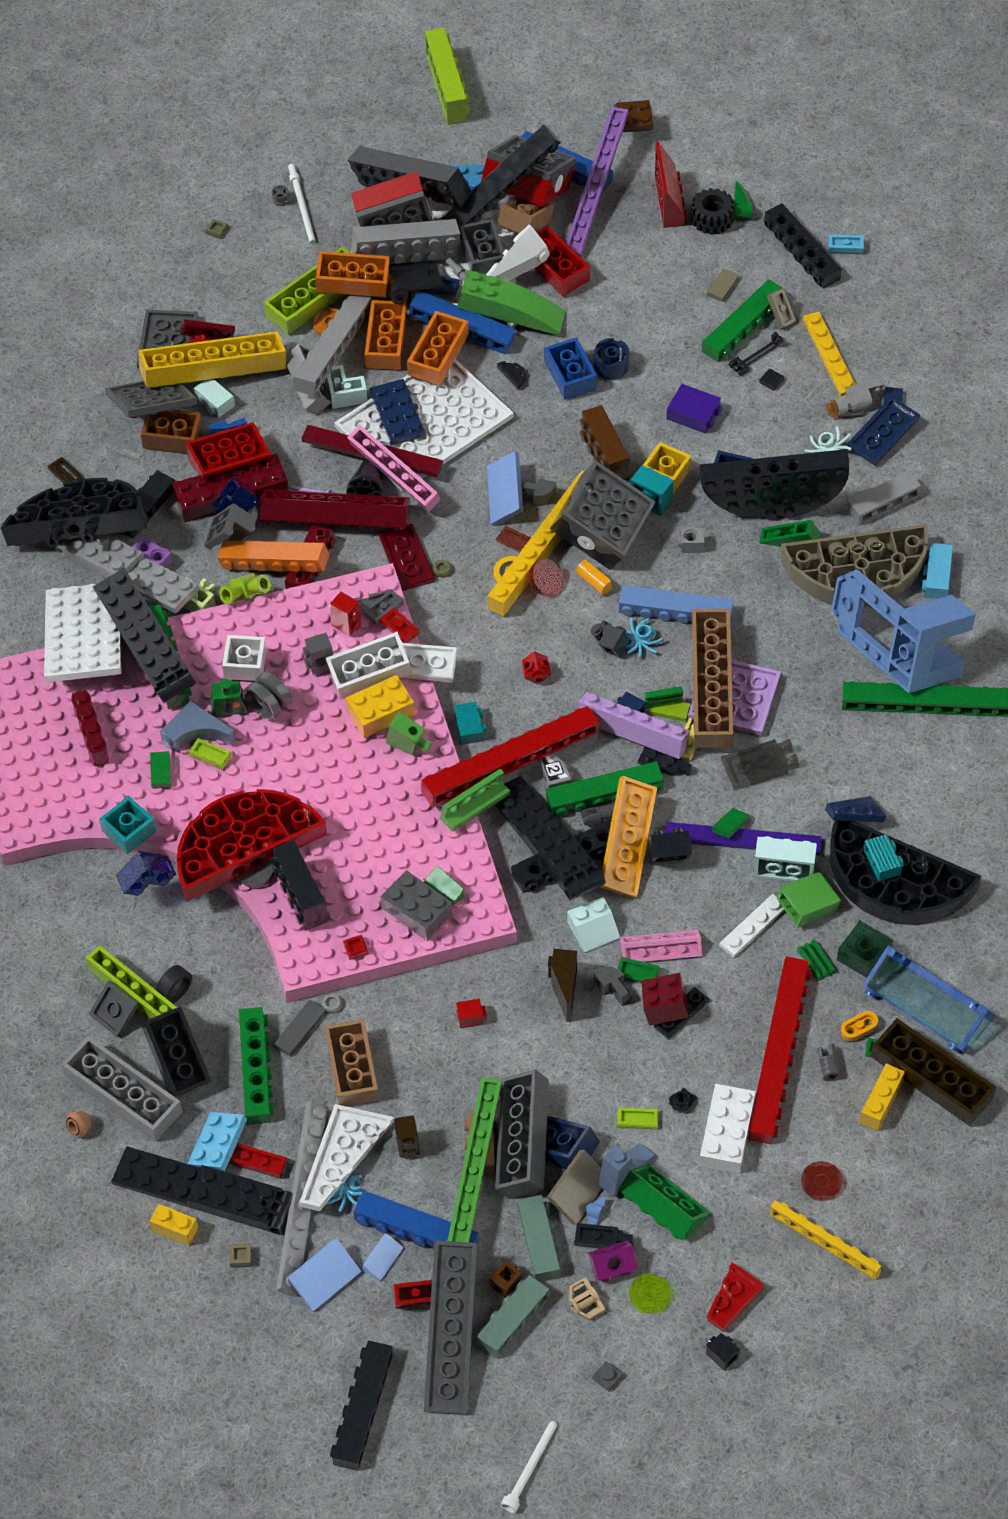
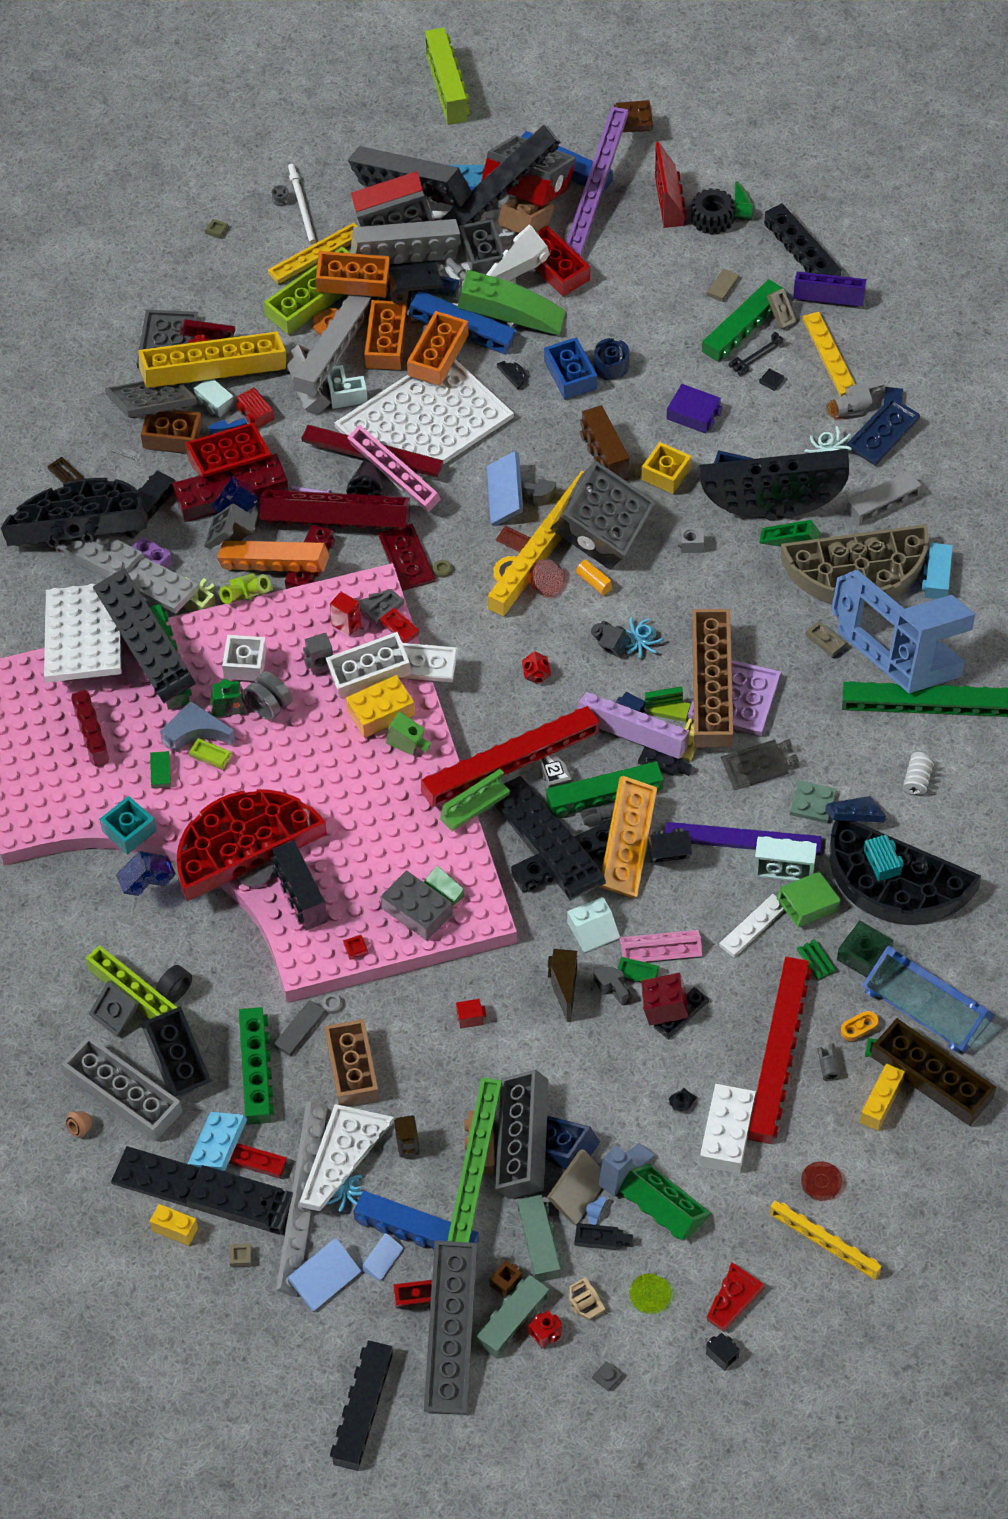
dark blue plate [369,379,425,445] -> none
teal brick [454,701,486,745] -> none
white piece [500,1421,557,1514] -> none
magenta brick [588,1240,638,1282] -> none
lime tile [617,1107,659,1130] -> none
medium blue brick [619,585,733,623] -> none
teal brick [631,465,674,516] -> none
green tile [712,808,749,839] -> none
medium azure plate [828,234,864,253] -> none
none -> red brick [236,387,275,428]
none -> yellow plate [268,223,358,284]
none -> red brick [528,1310,562,1349]
none -> sand green plate [790,780,836,824]
none -> dark purple brick [793,271,867,307]
none -> dark tan plate [806,621,846,658]
none -> white piece [902,752,934,795]

